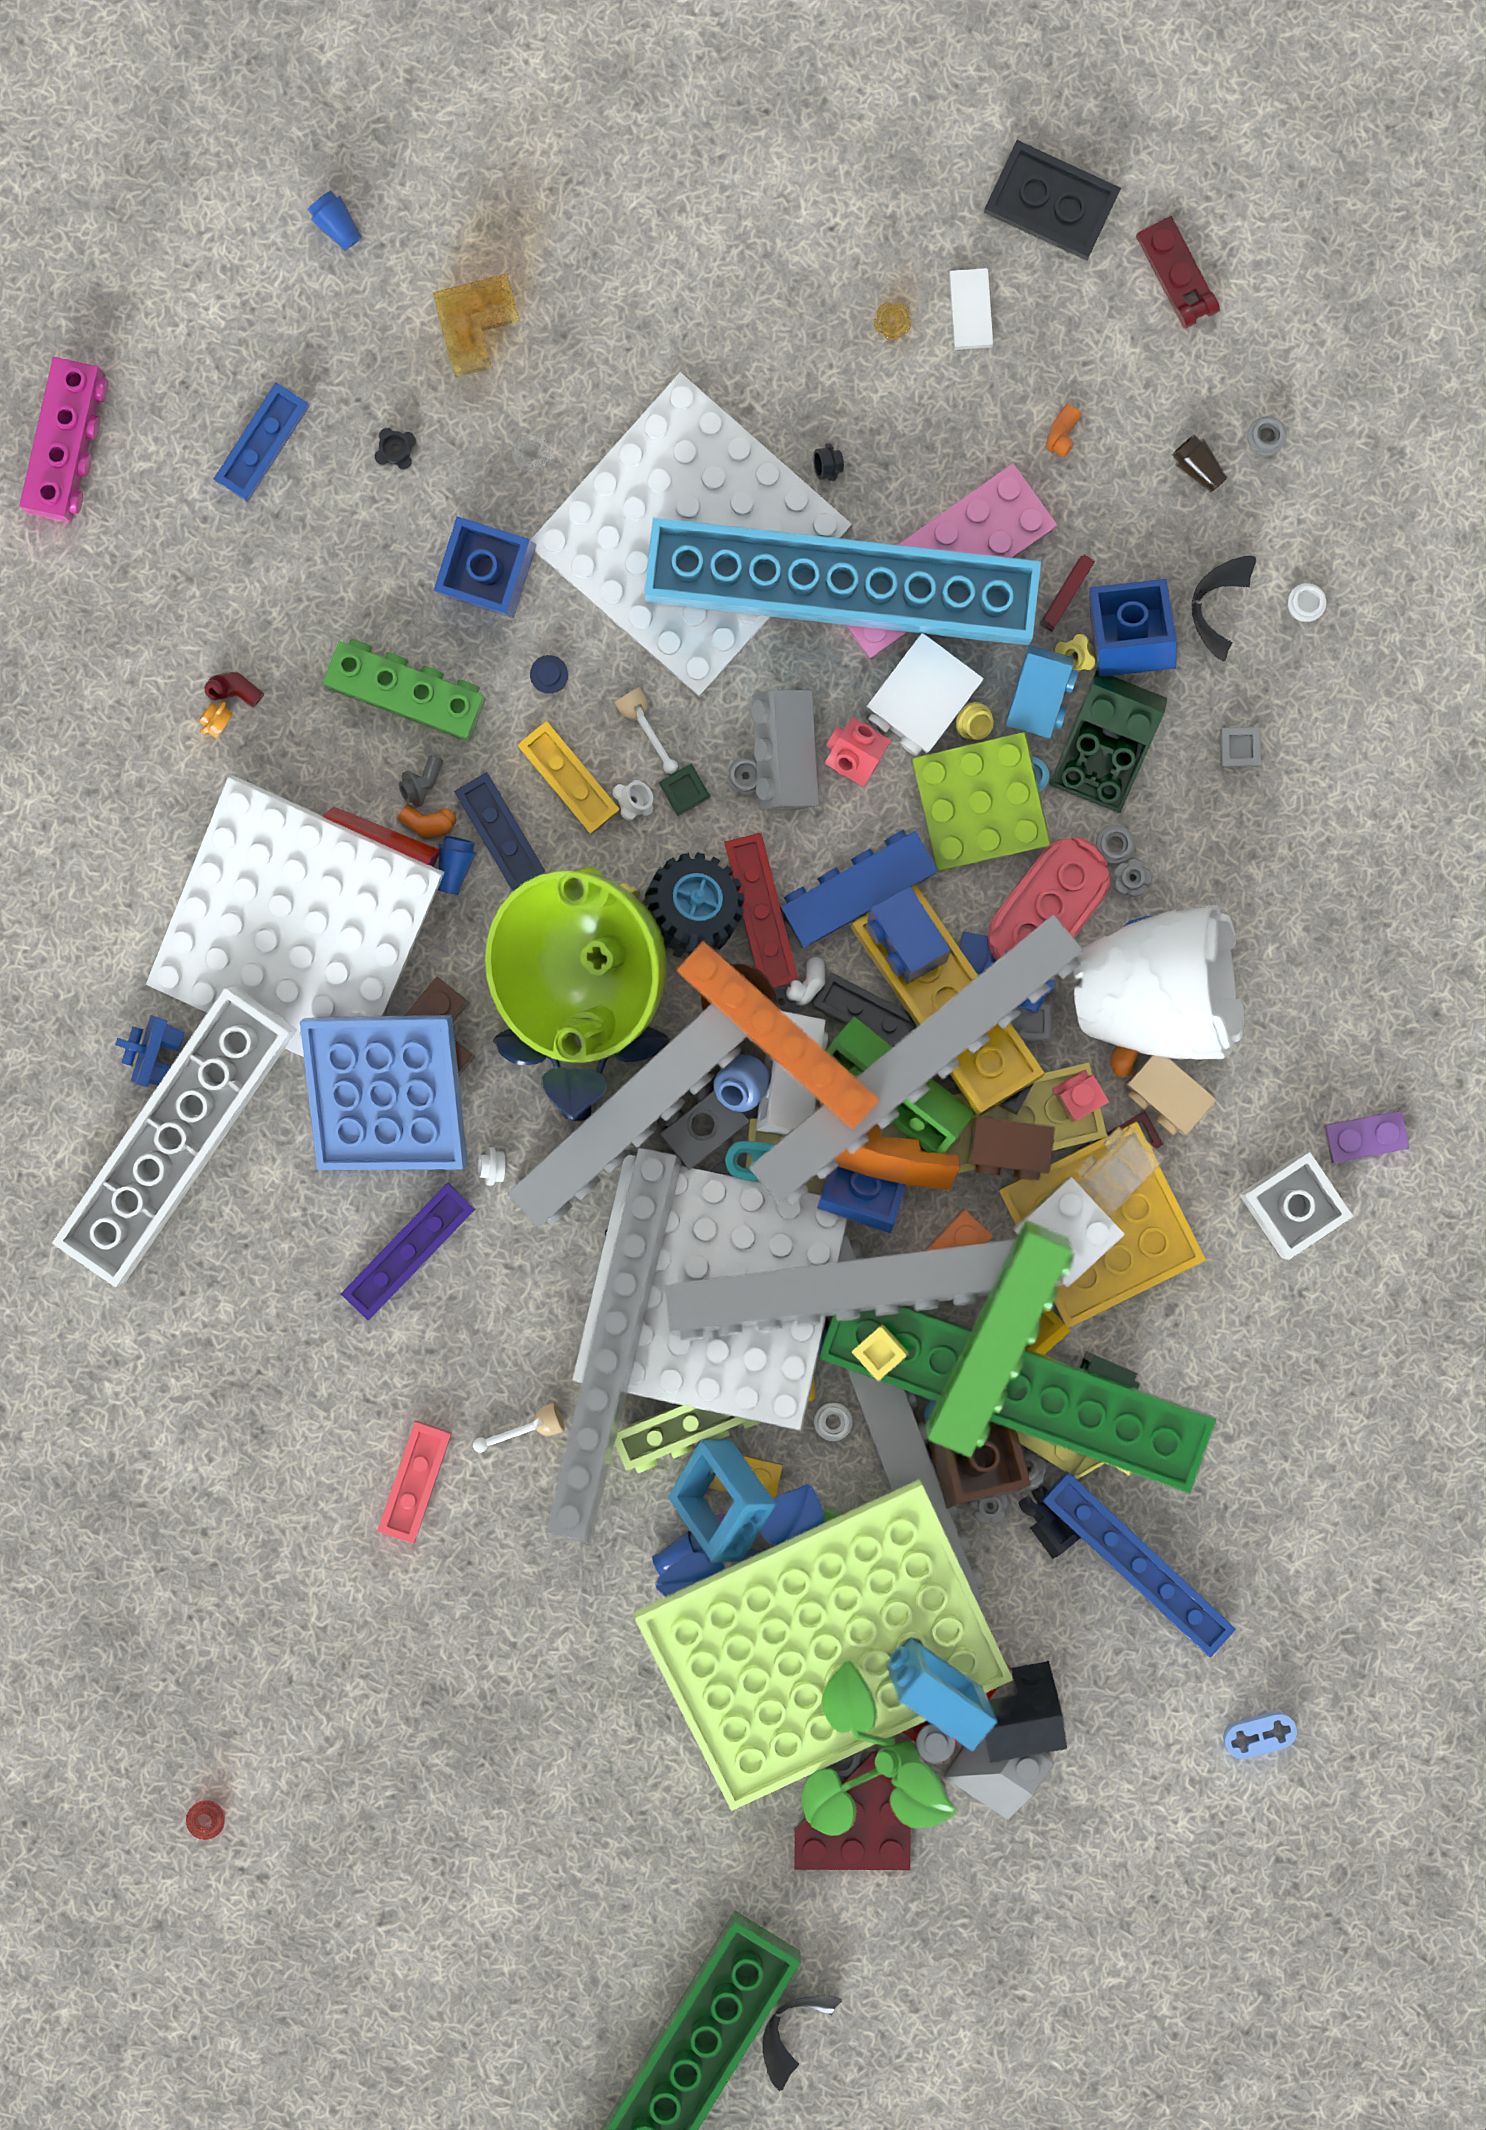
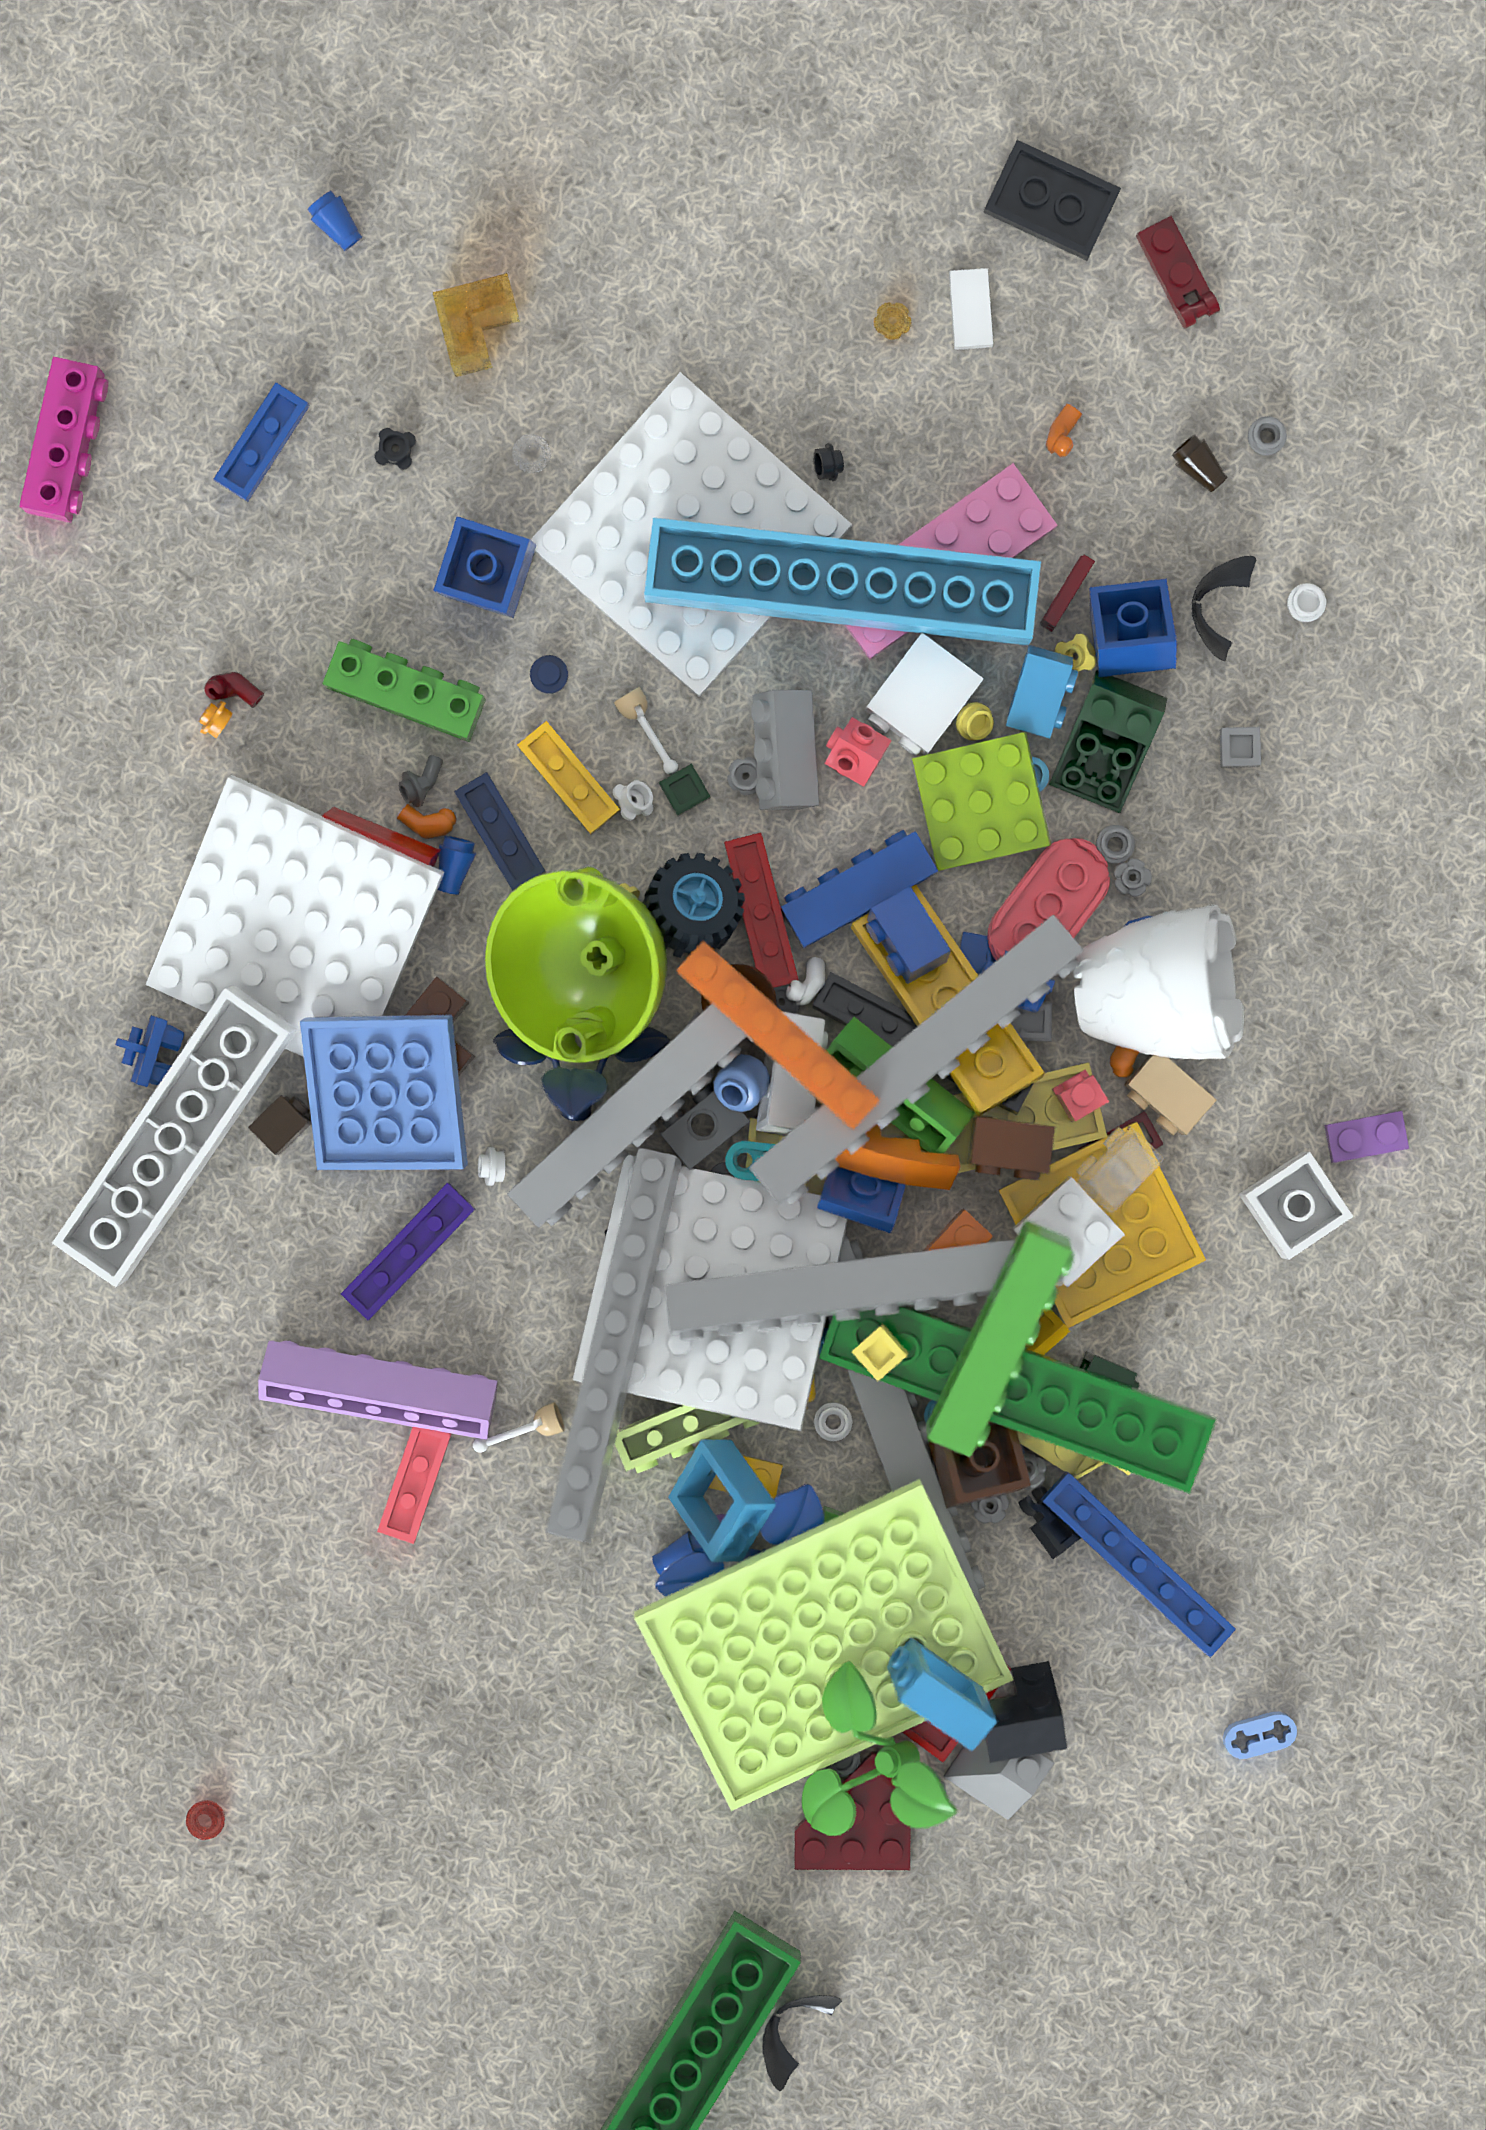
light grey plate [916,1723,955,1763] -> none
none -> dark brown brick [248,1095,312,1155]
none -> lavender brick [258,1341,497,1440]

